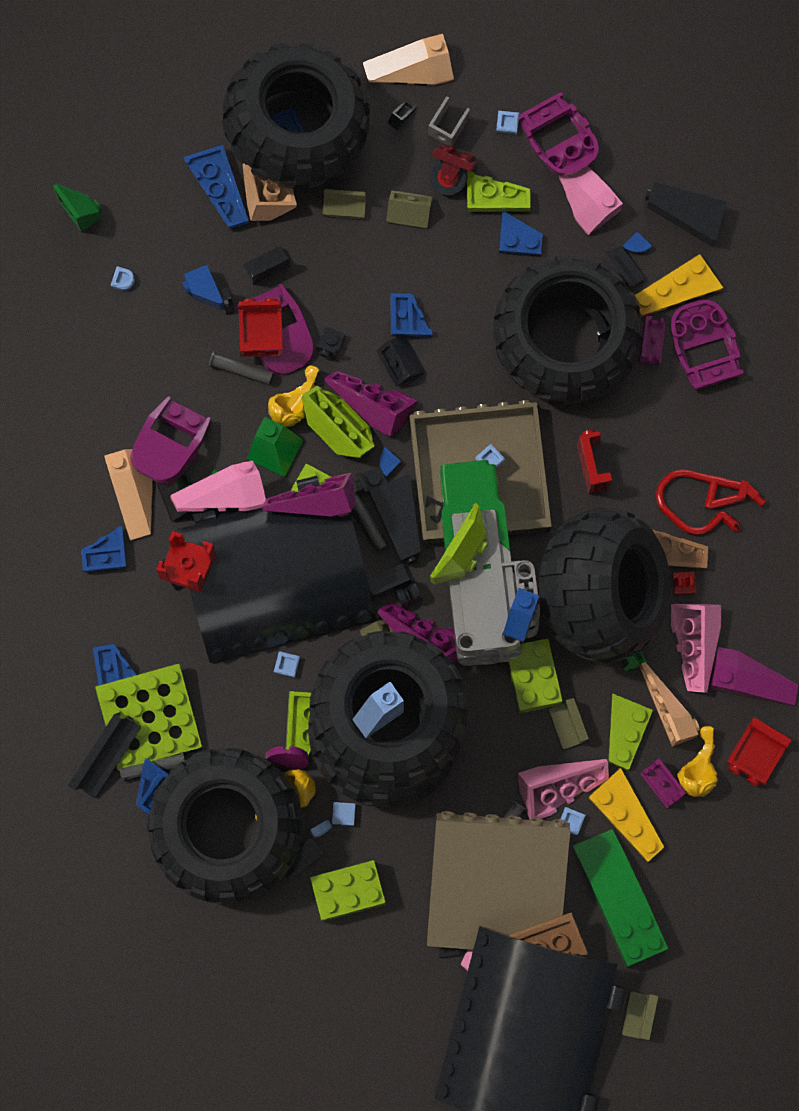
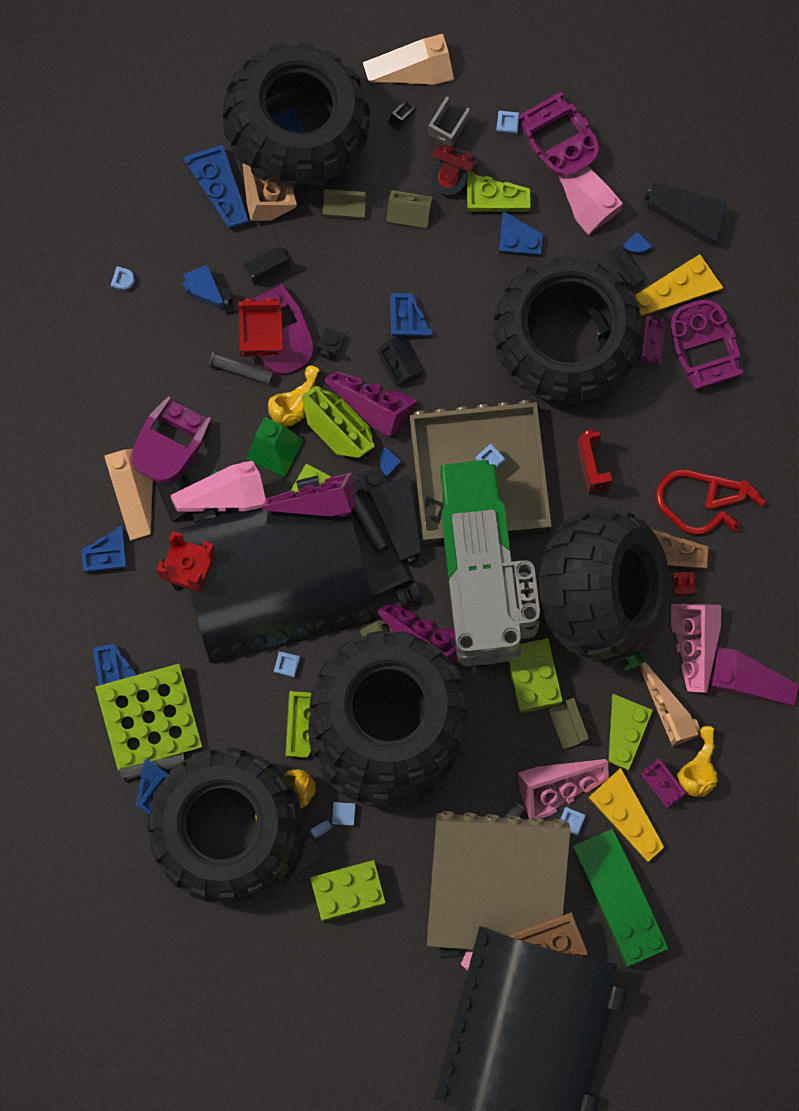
green slope [53,184,102,232] -> none
black panel [68,712,141,798] -> none
magenta tile [265,746,309,772] -> none
light blue slope [353,682,404,738] -> none
lime wedge [430,503,489,584] -> none
blue slope [503,588,540,642] -> none
olive panel [622,992,658,1041] -> none
red panel [726,717,791,787] -> none

